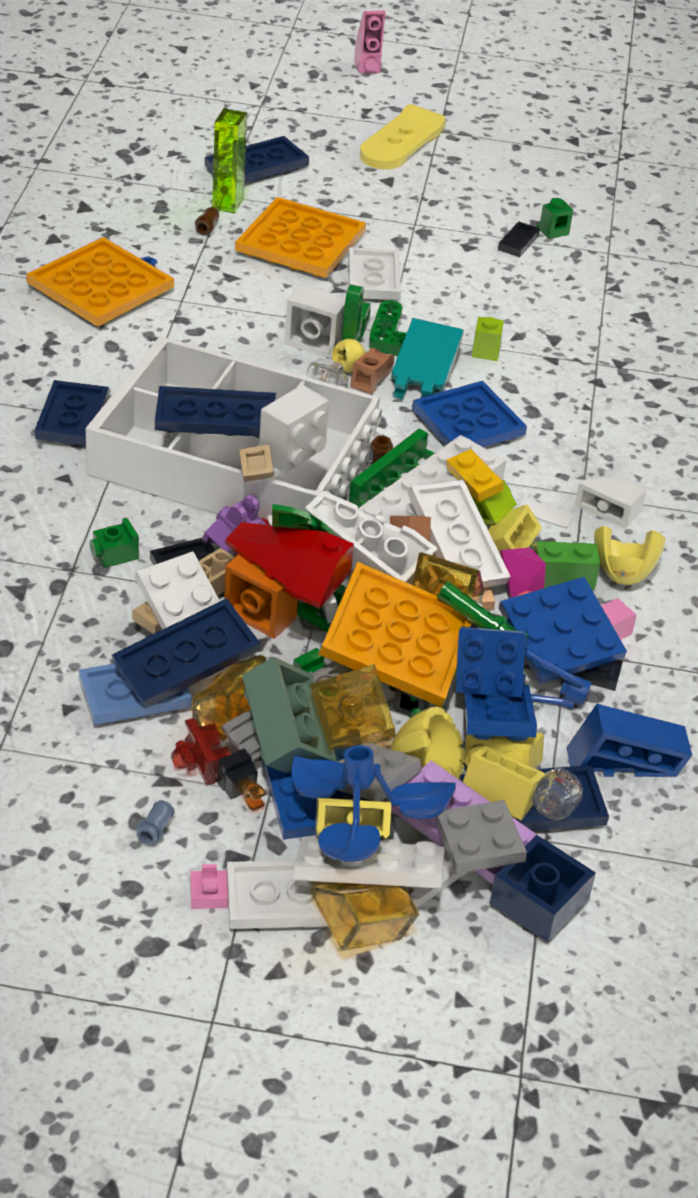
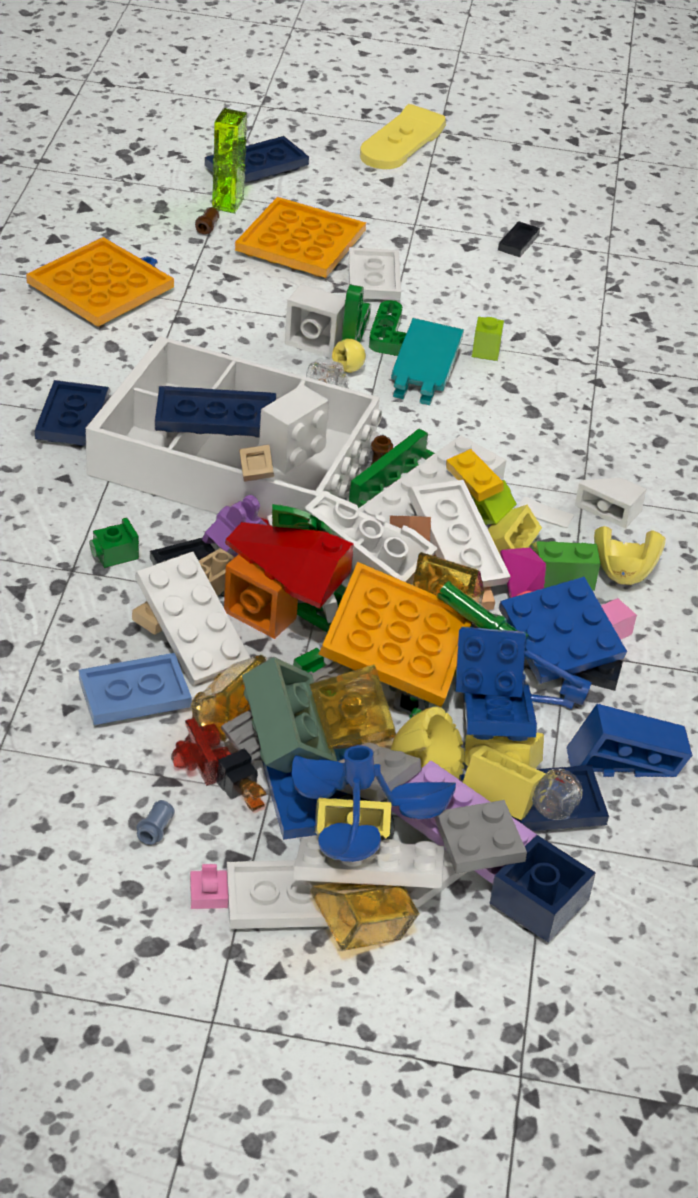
dark blue plate [112,598,261,709] -> none
nougat leg [350,348,394,394] -> none
bright pink slope [354,10,386,73] -> none
blue plate [412,380,527,447] -> none
green brick [536,198,573,239] -> none

